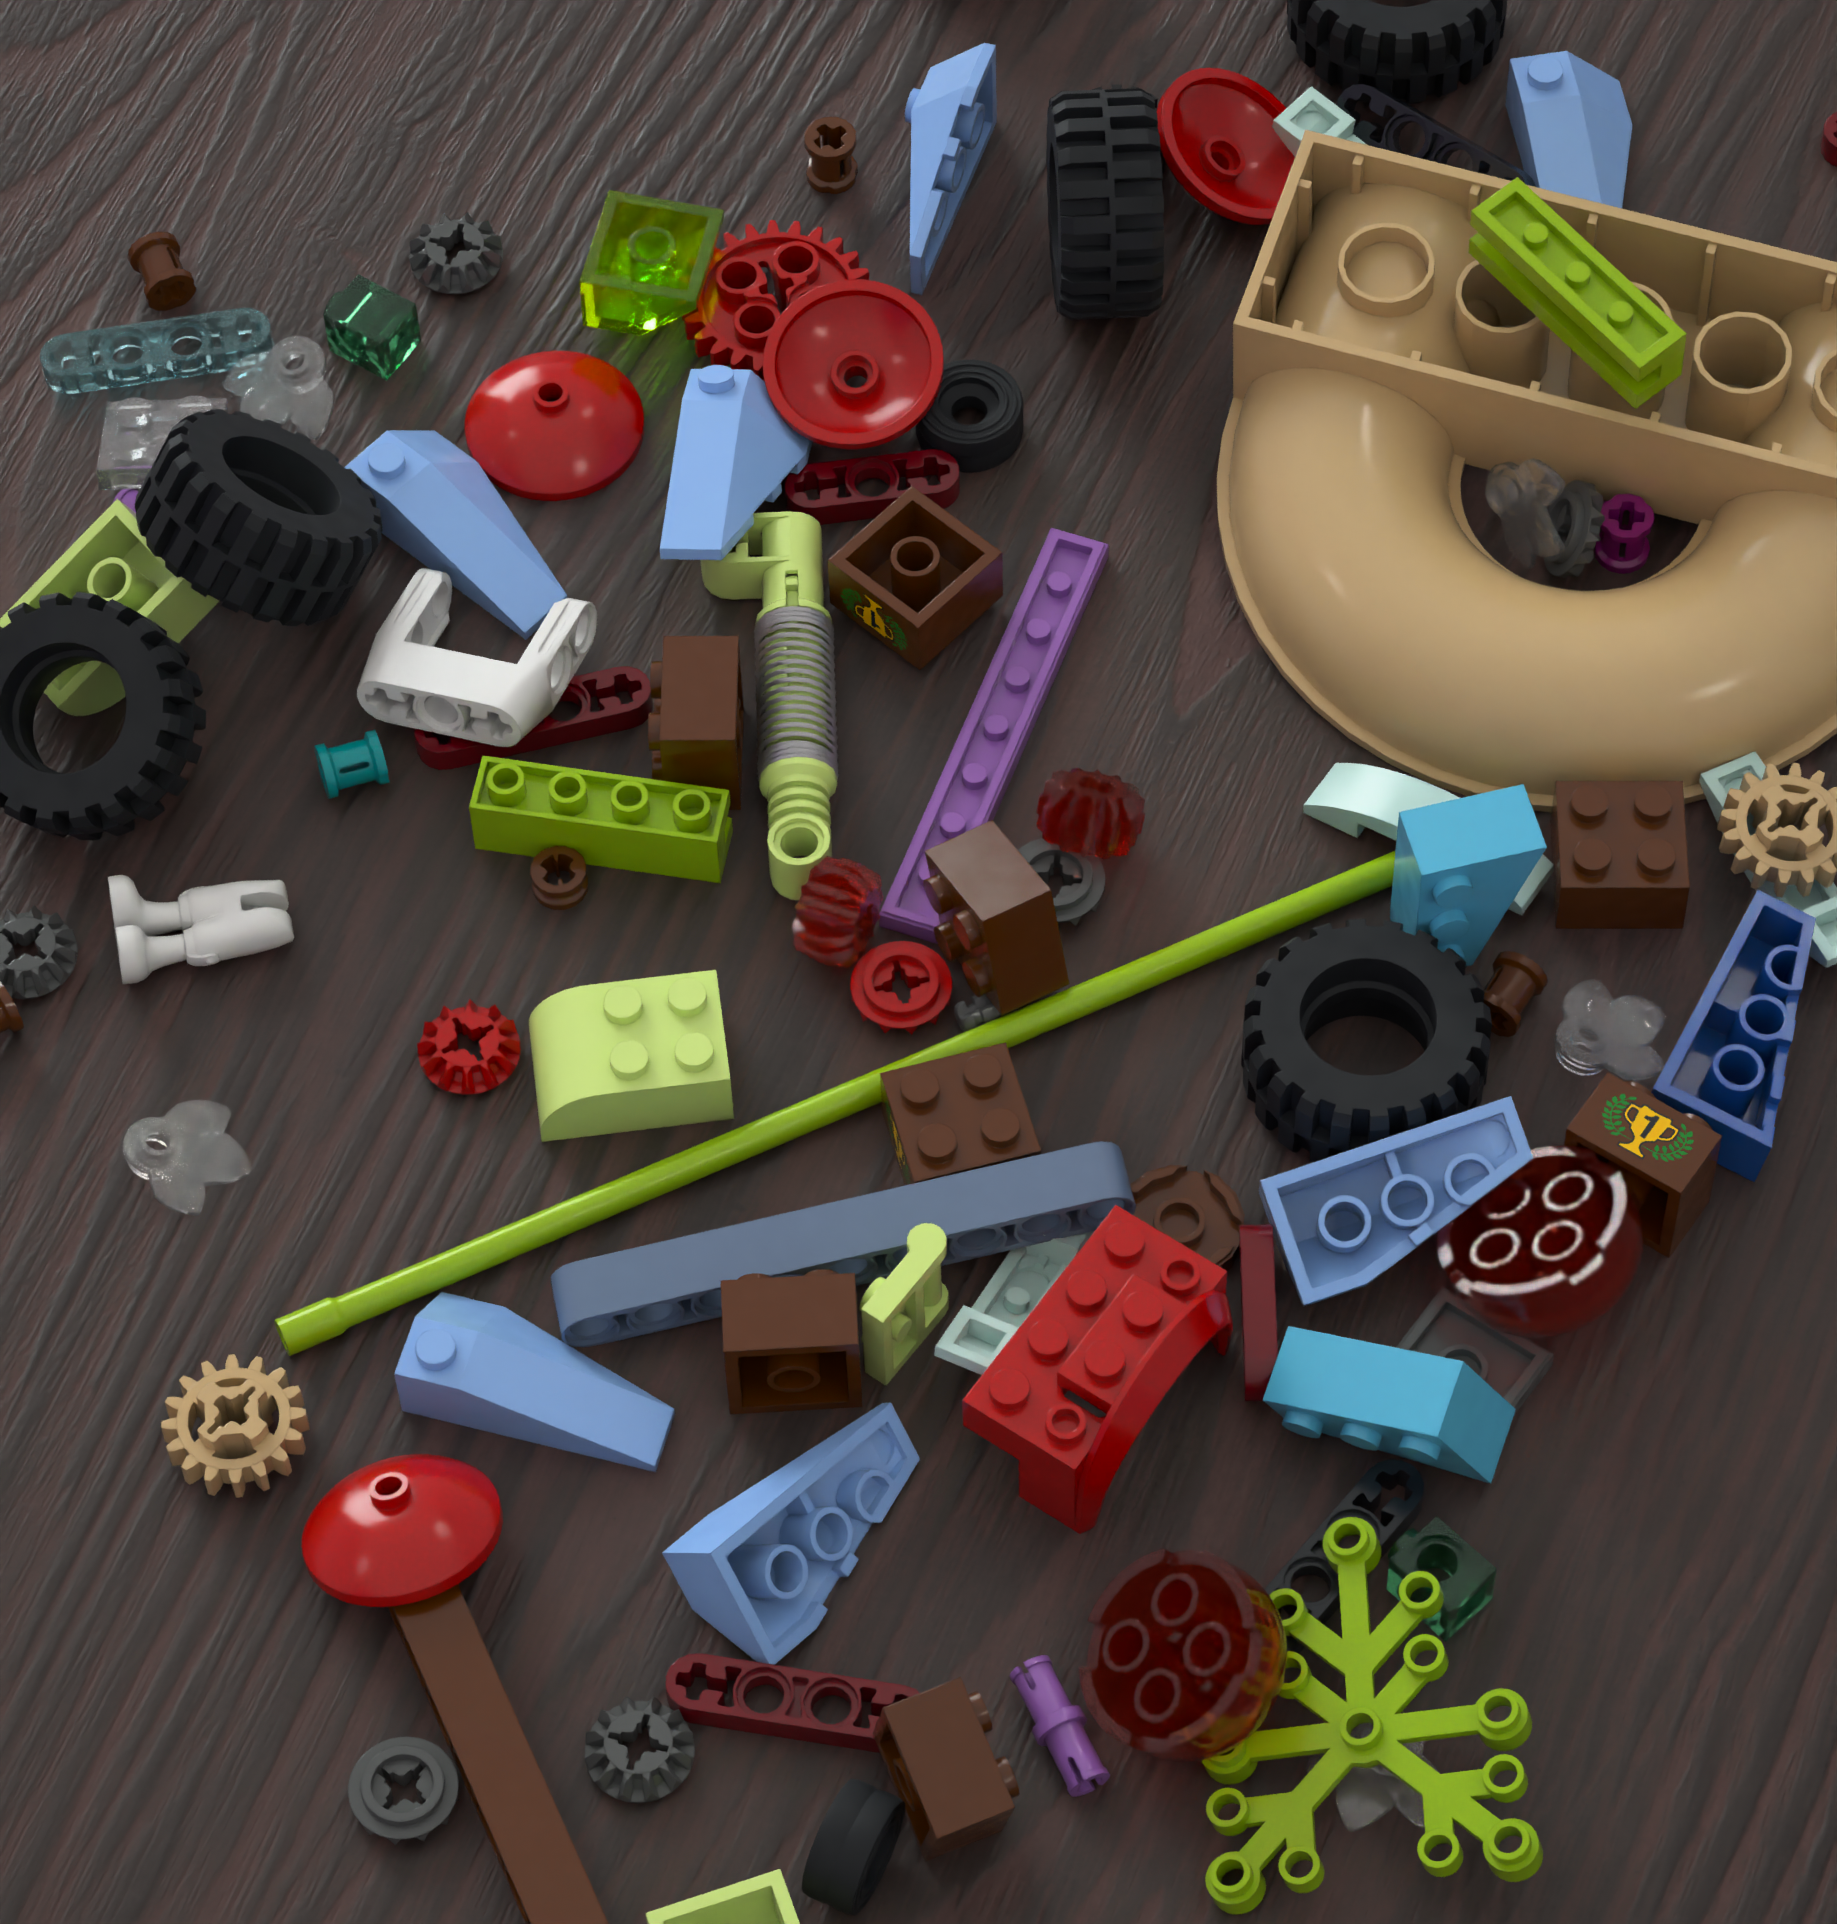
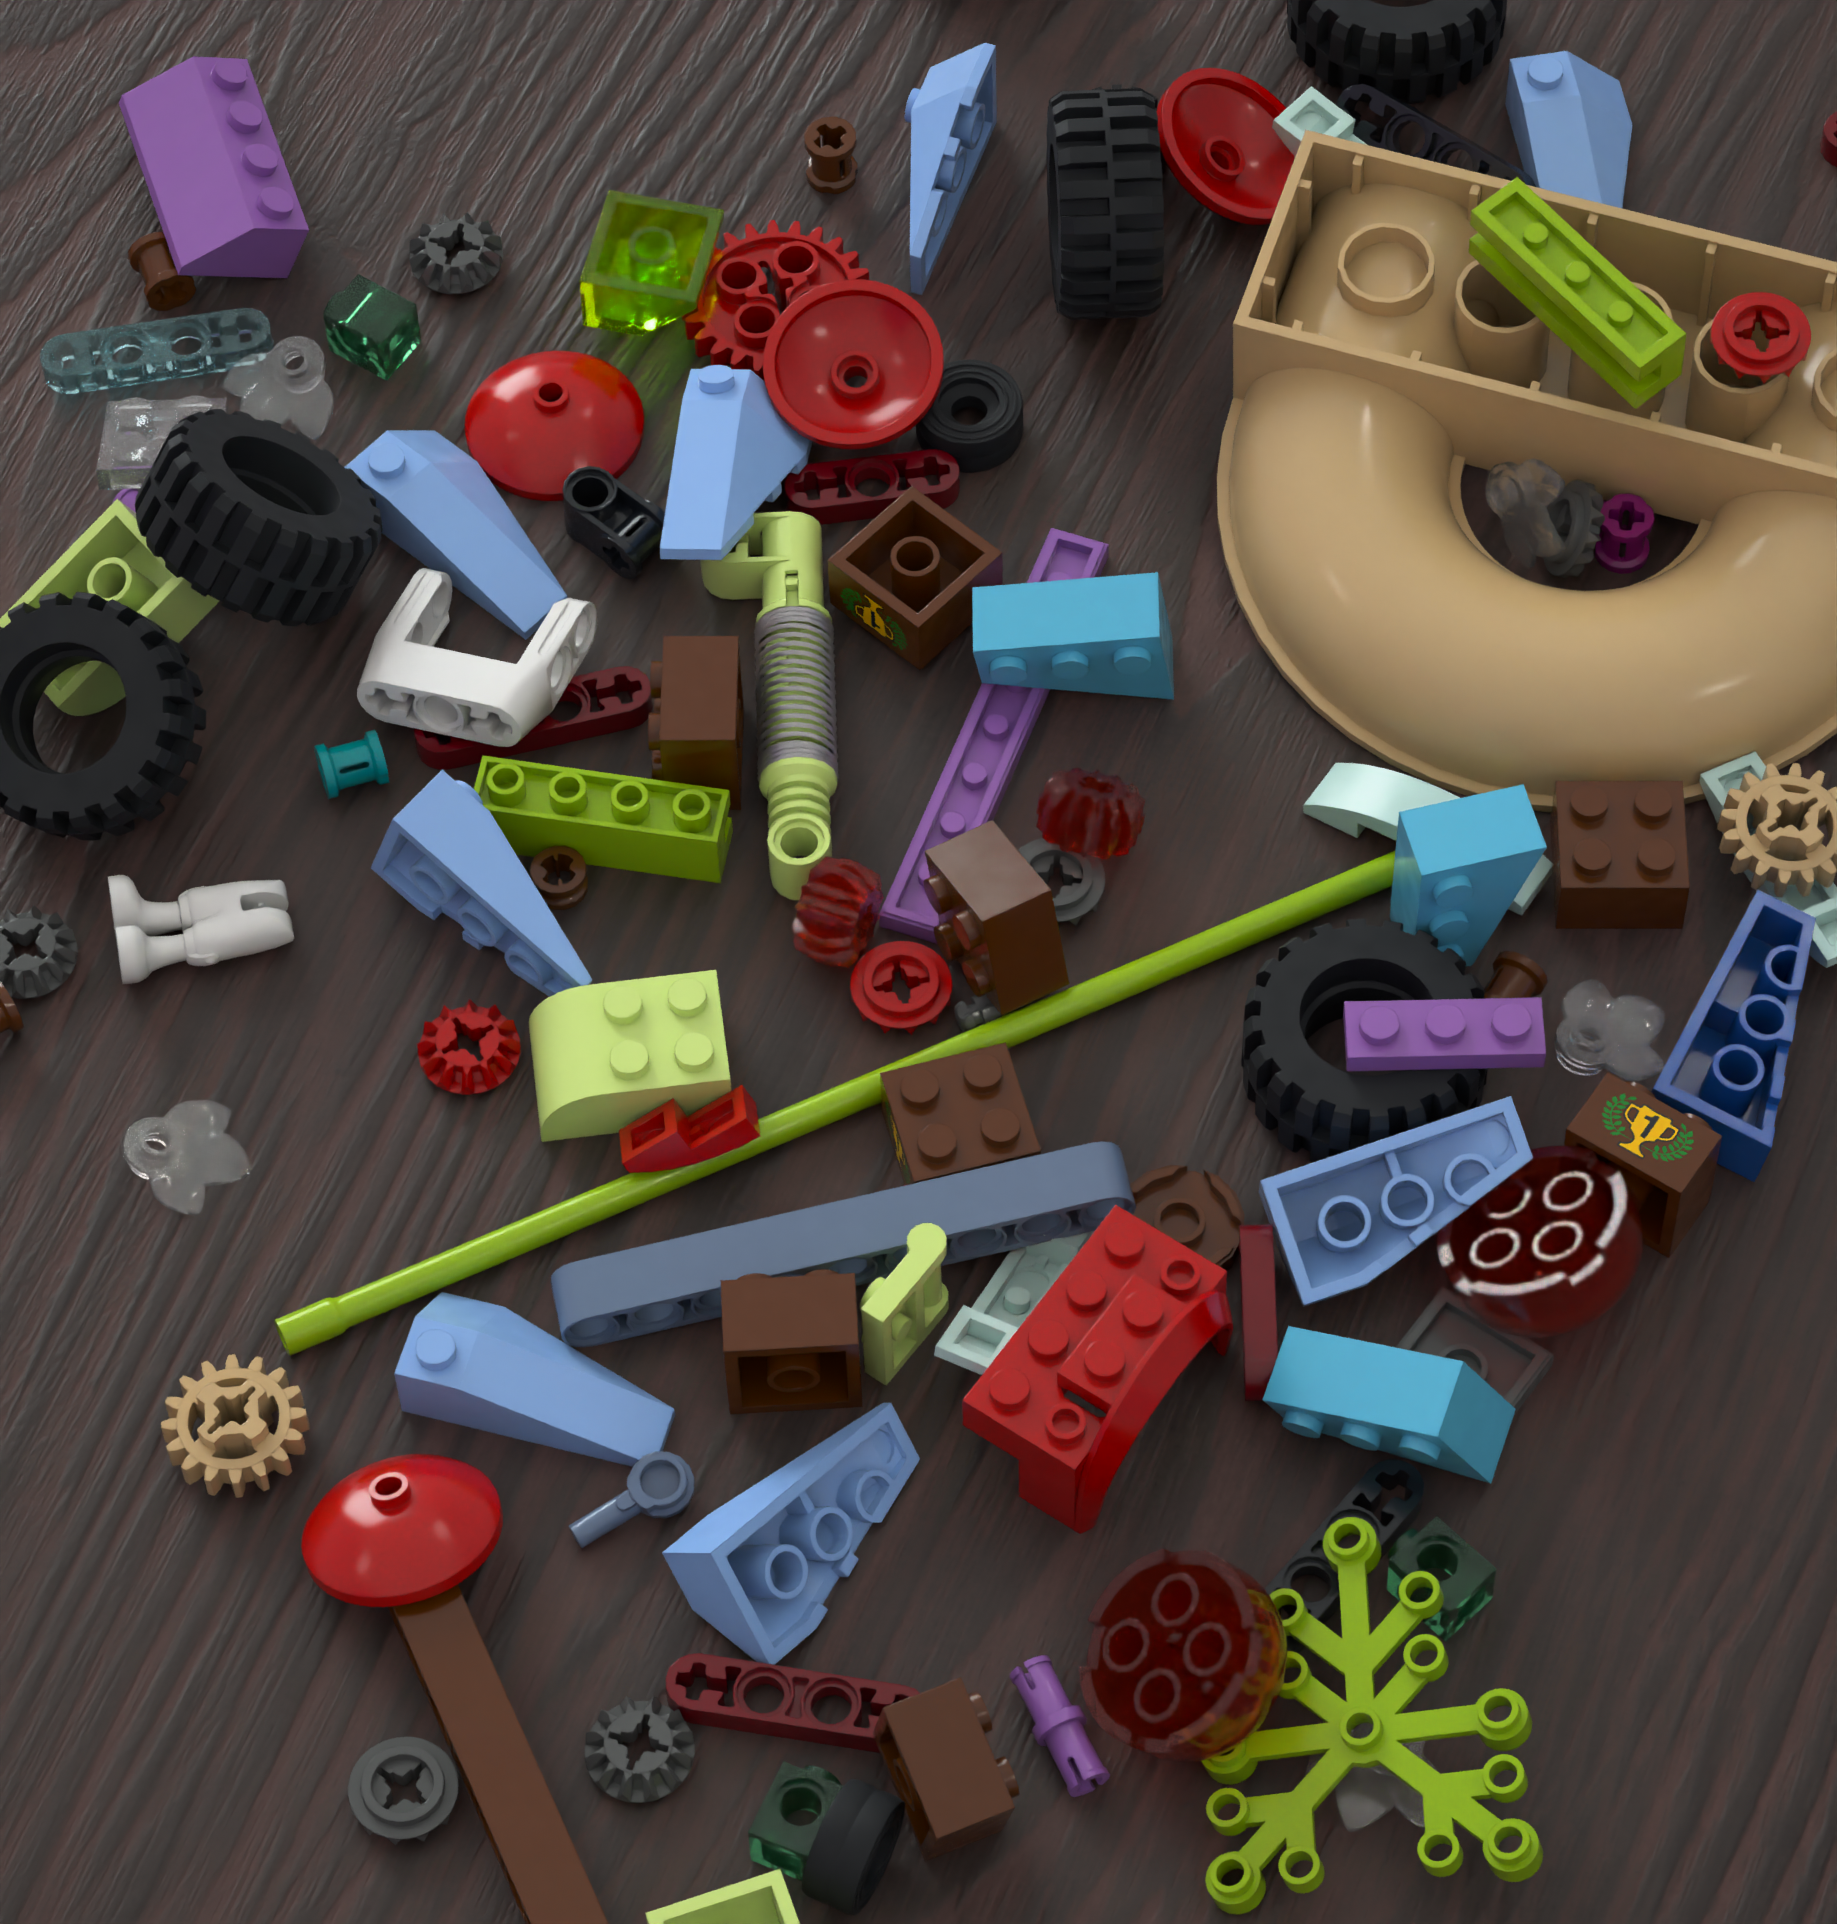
none -> medium lavender slope [119,56,309,278]
none -> light blue wedge [371,770,592,997]
none -> black piece [563,466,665,579]
none -> sand blue plate [568,1451,695,1549]
none -> red slope [619,1085,760,1173]
none -> clear green brick [748,1761,843,1881]
none -> medium azure wedge [972,572,1174,700]
none -> medium lavender plate [1343,997,1546,1071]
none -> red gear [1710,292,1811,384]

